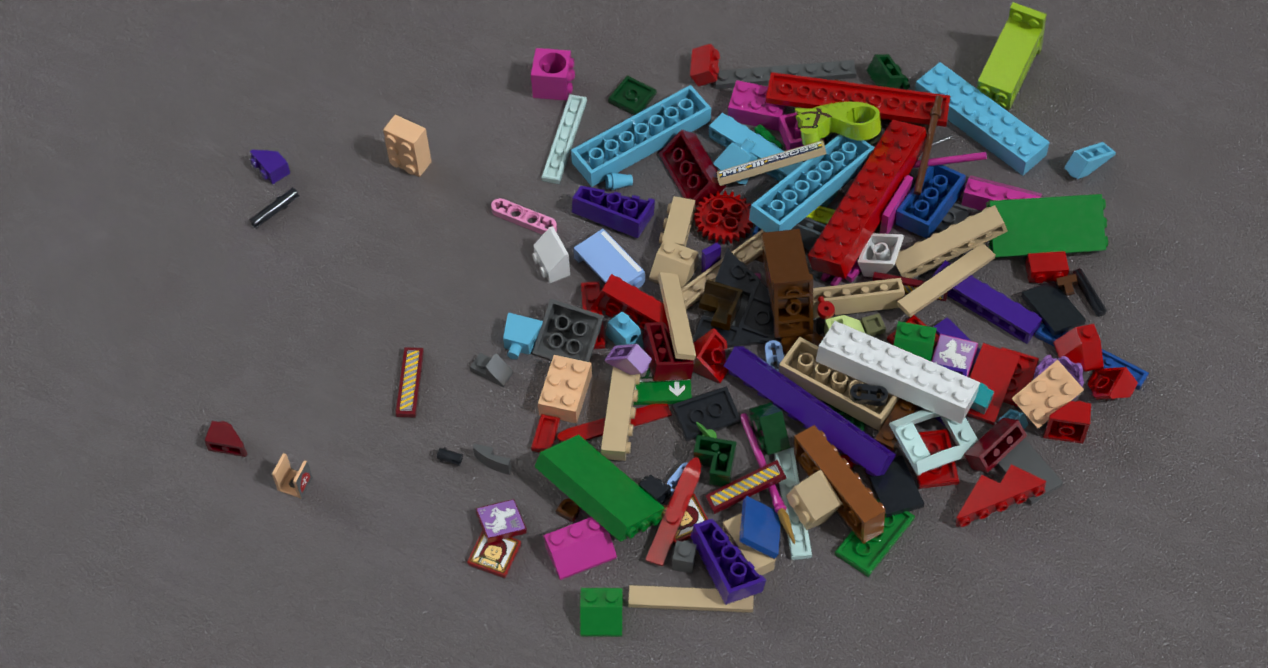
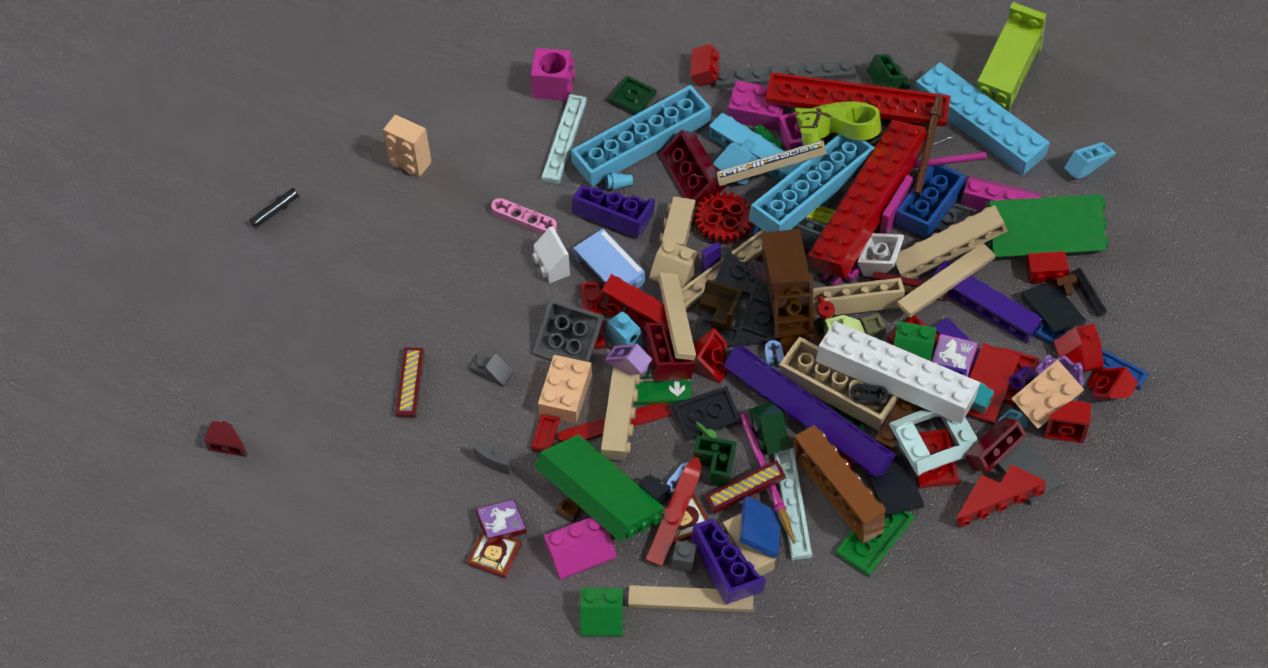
dark purple slope [250,149,290,184] -> none
light nougat piece [272,453,313,499] -> none
black pin [437,447,463,466] -> none
medium azure torso [503,313,543,359] -> none
tan slope [786,470,842,530] -> none
none -> dark purple bush [1009,366,1036,390]

